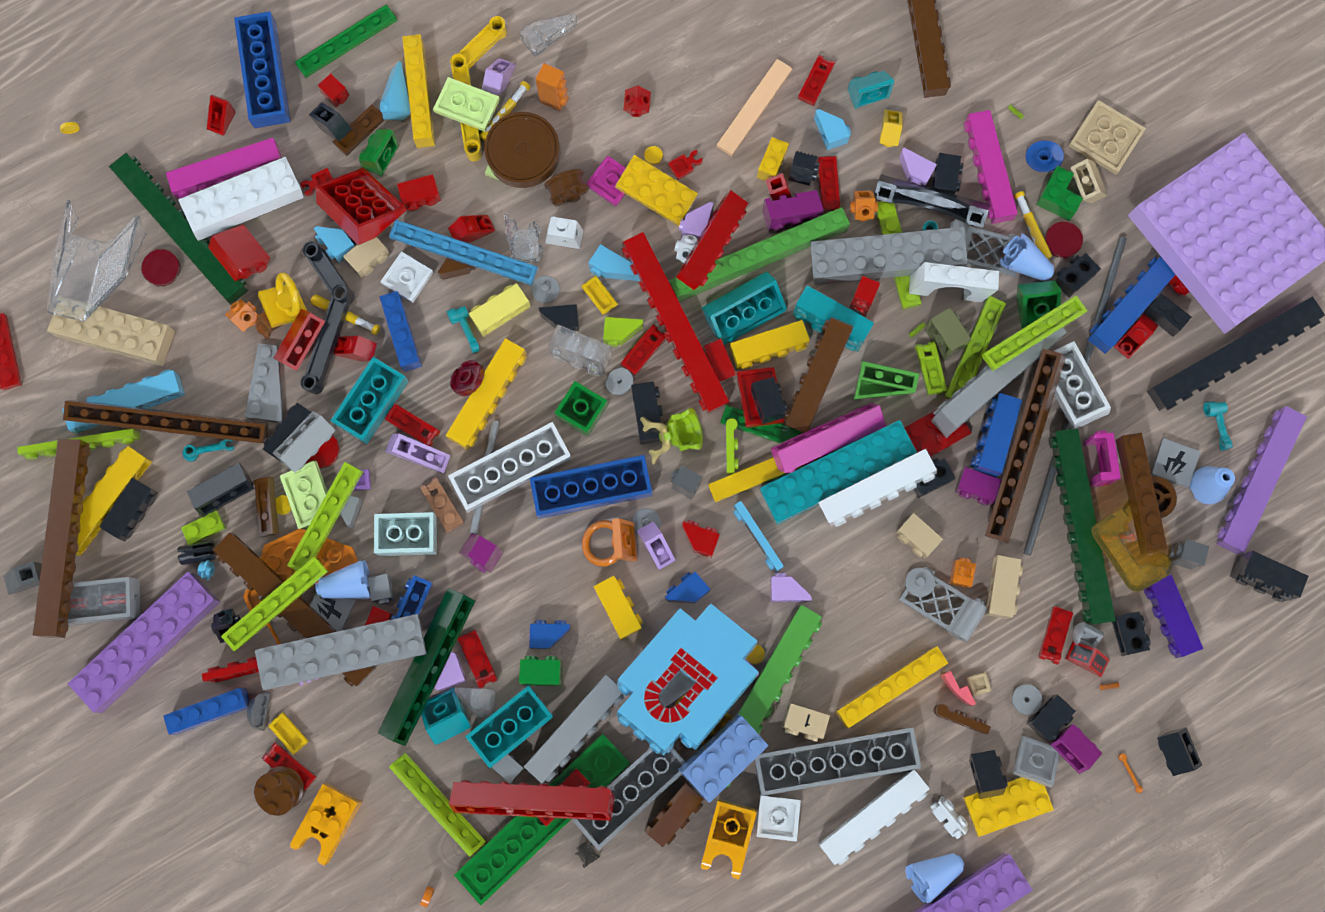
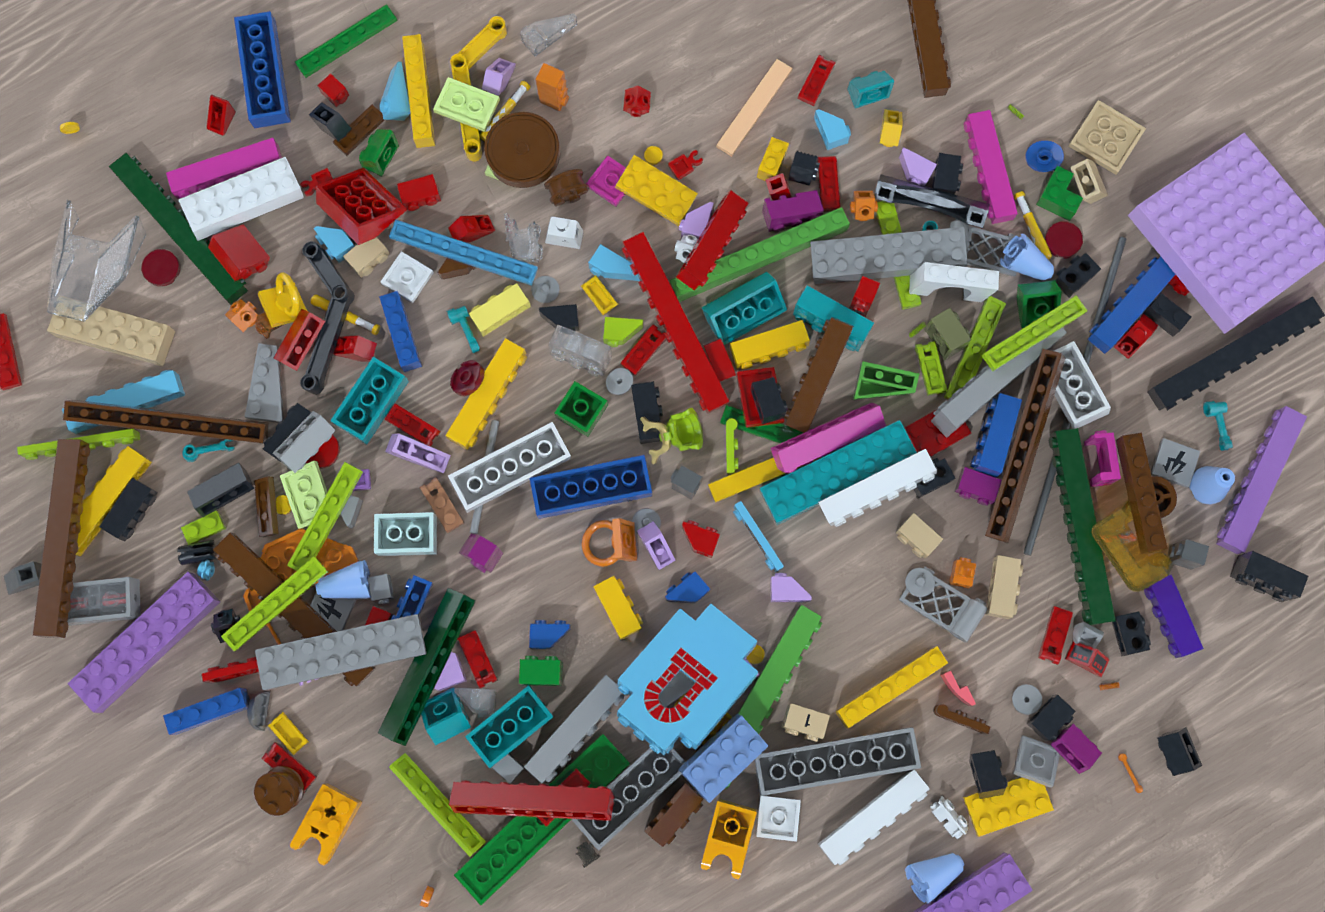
tan tile [966,672,992,697] -> none

